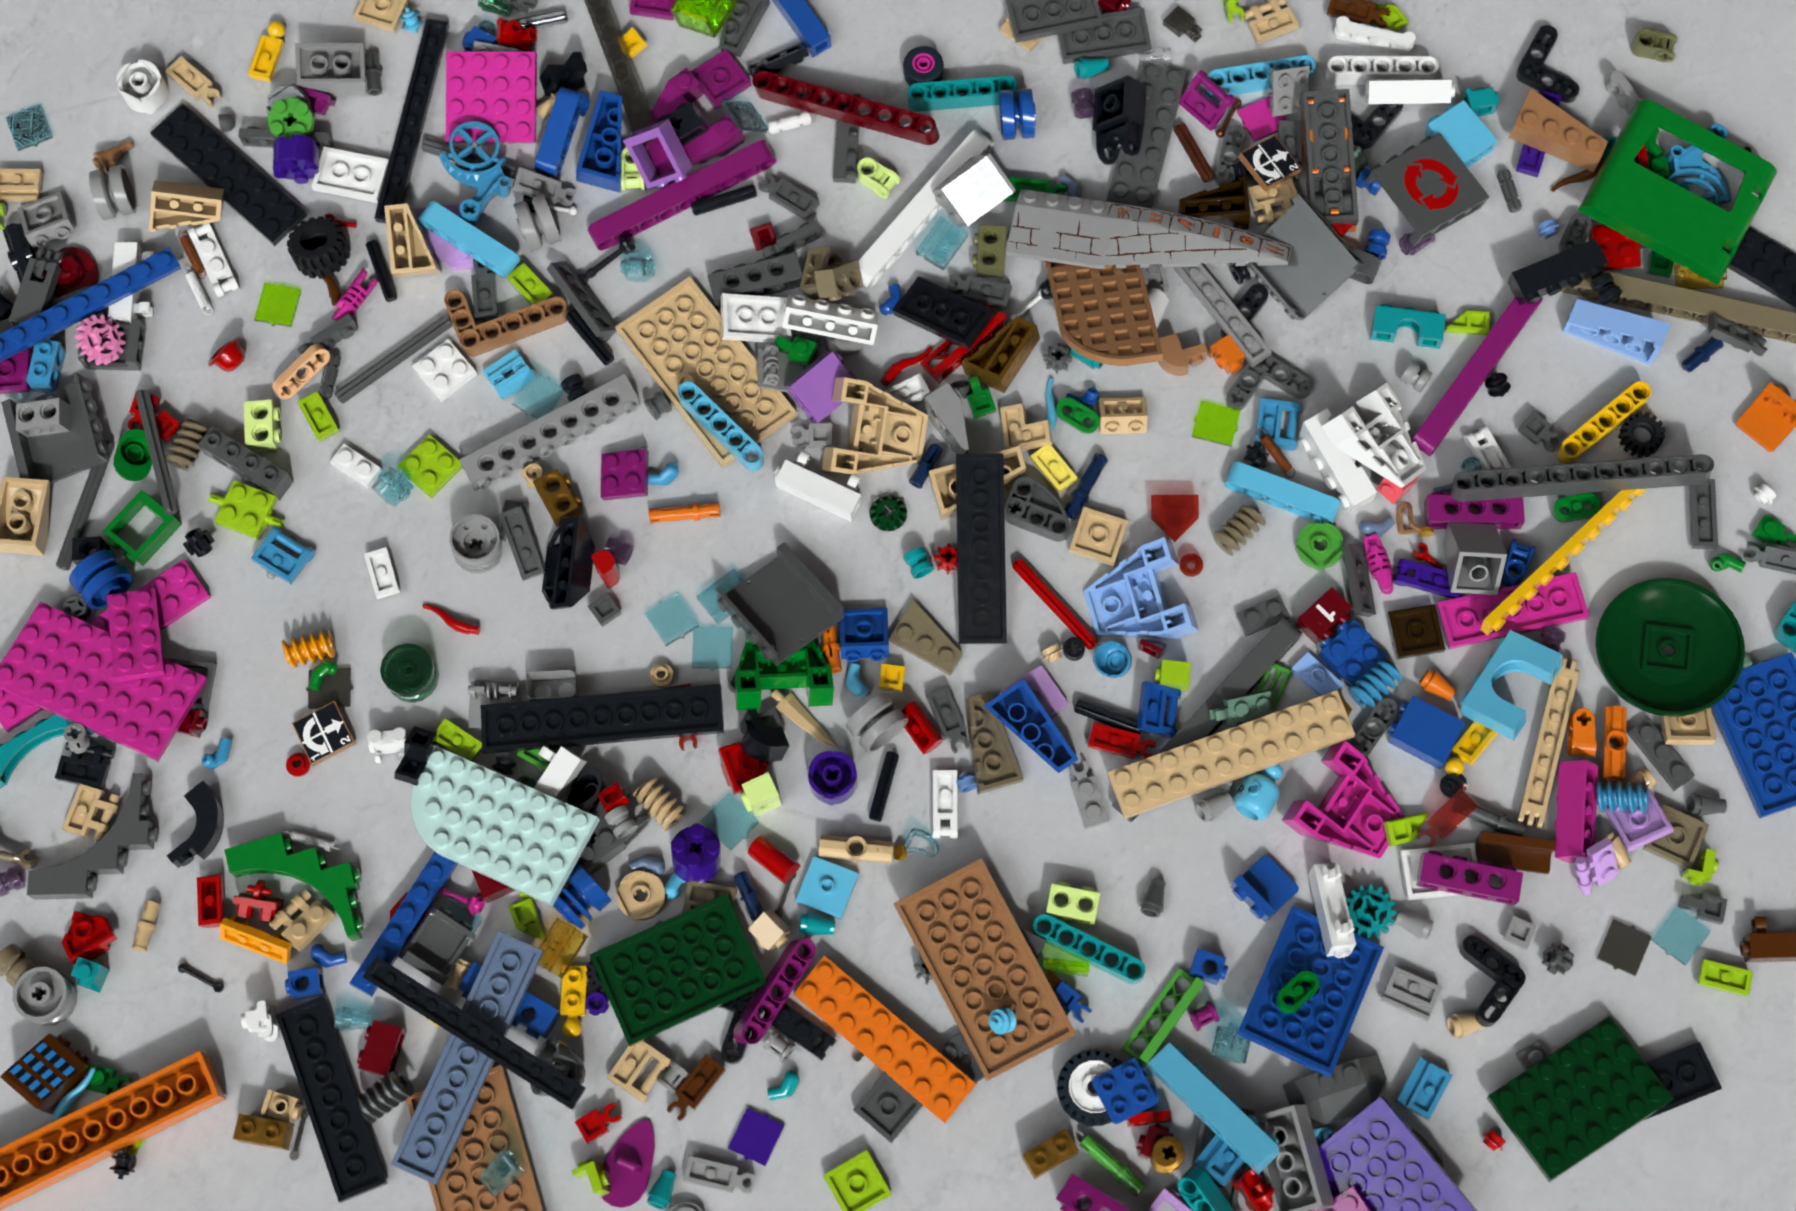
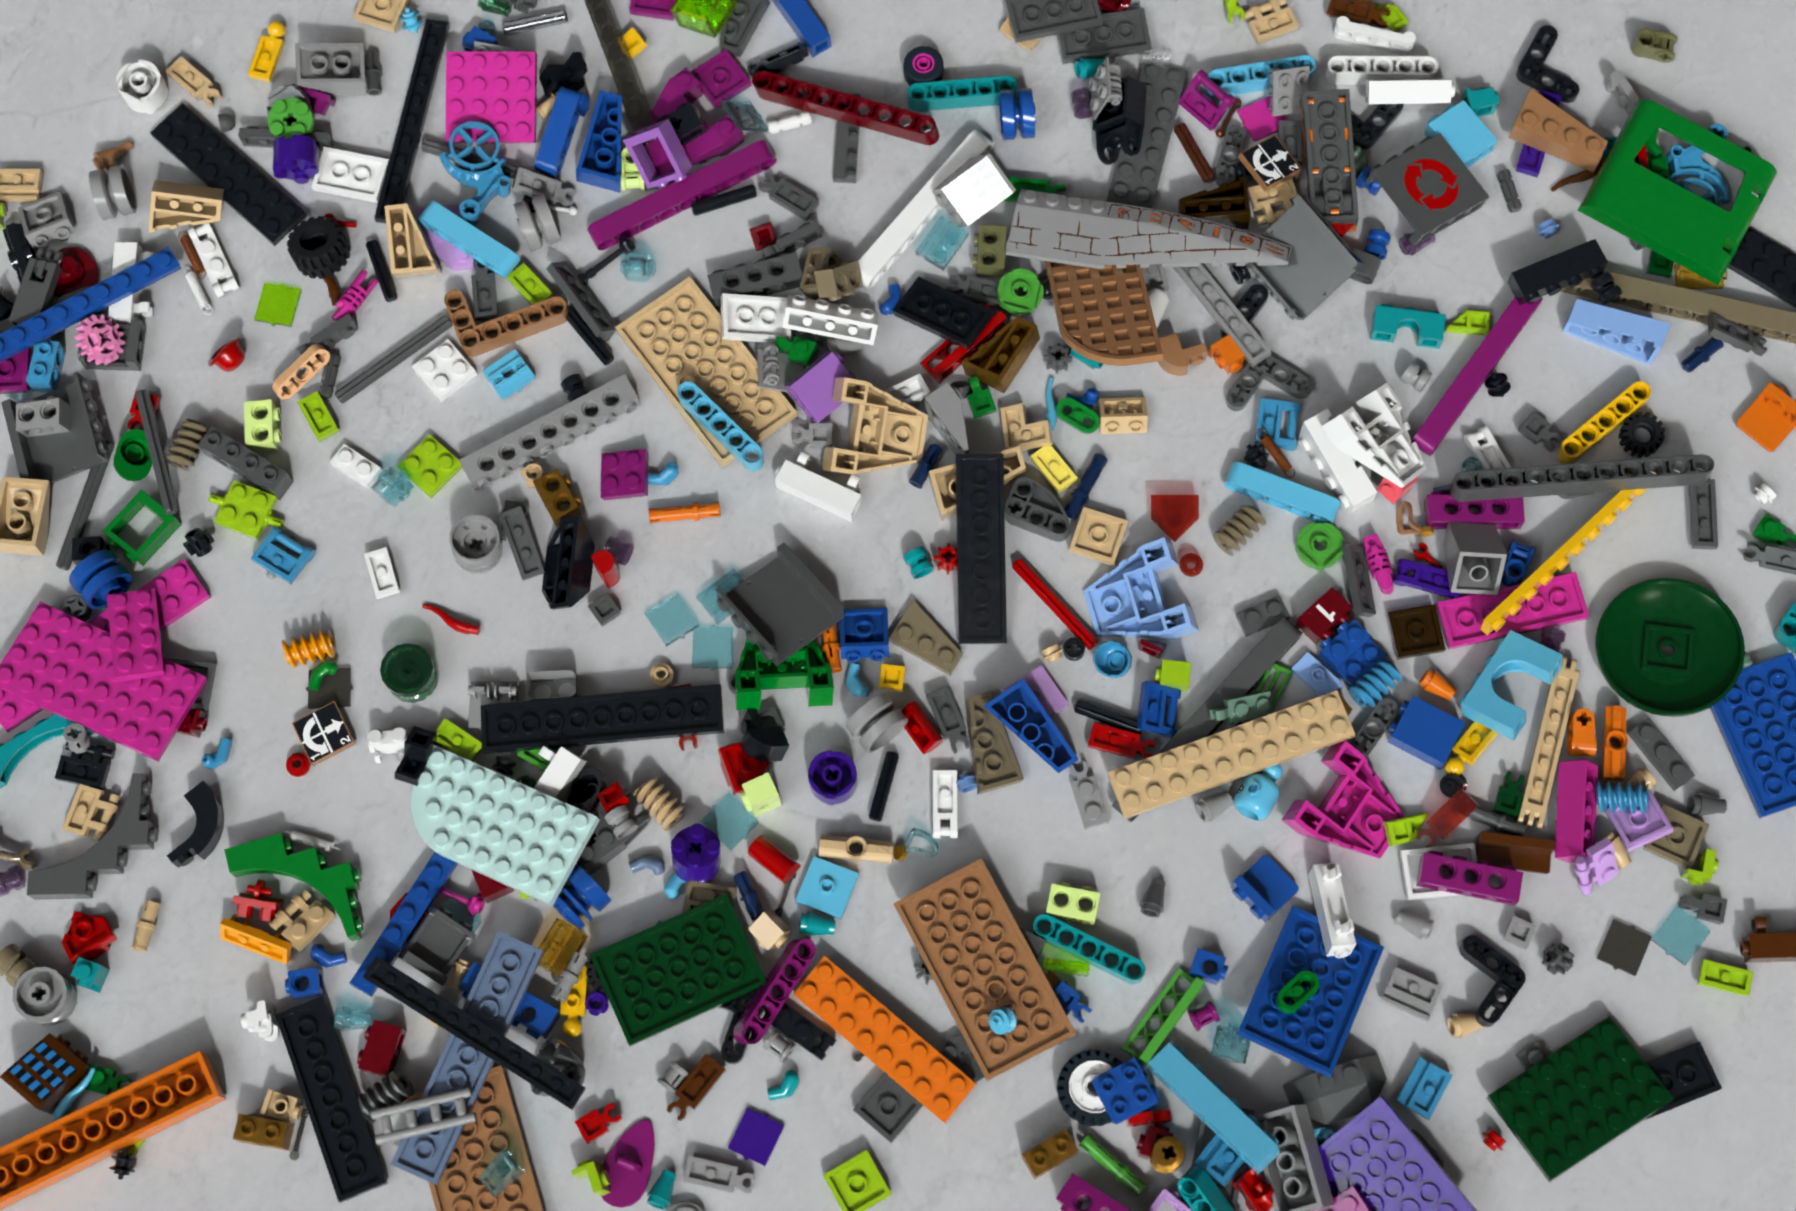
clear light blue piece [5,104,53,151] -> none
red plate [156,410,181,443] -> none
black hinge [178,963,224,993] -> none
red brick [197,875,224,928] -> none
red hips [496,18,537,52] -> none
lime tile [508,897,547,941] -> none
clear light blue piece [512,369,563,419] -> none
tan plate [607,1041,672,1103] -> none
tan plate [616,871,666,921] -> none
dark grey wheel [644,391,672,420] -> none
tan bar [771,689,837,746] -> none
yellowish green piece [857,158,901,199] -> none
dark green gear [869,494,907,531] -> none
red animal [880,346,933,387] -> none
sand blue arm [1059,173,1081,198] -> none
clear smoke plate [1163,6,1202,43] -> none
clear neon green piece [1192,401,1241,447] -> none
teal gear [1346,884,1397,939] -> none
sand blue arm [1359,515,1395,537] -> none
green plate [1552,493,1601,523] -> none
dark grey plate [1559,213,1592,252] -> none
red plate [1592,225,1641,271] -> none
tan plate [1661,708,1716,745] -> none
green arm [1709,553,1746,573] -> none
none -> light grey bar [371,1086,477,1145]
none -> light grey pin [551,951,588,1003]
none -> bright green plate [997,268,1044,315]
none -> light grey hinge [1089,57,1122,120]
none -> dark green plate [1493,771,1524,818]

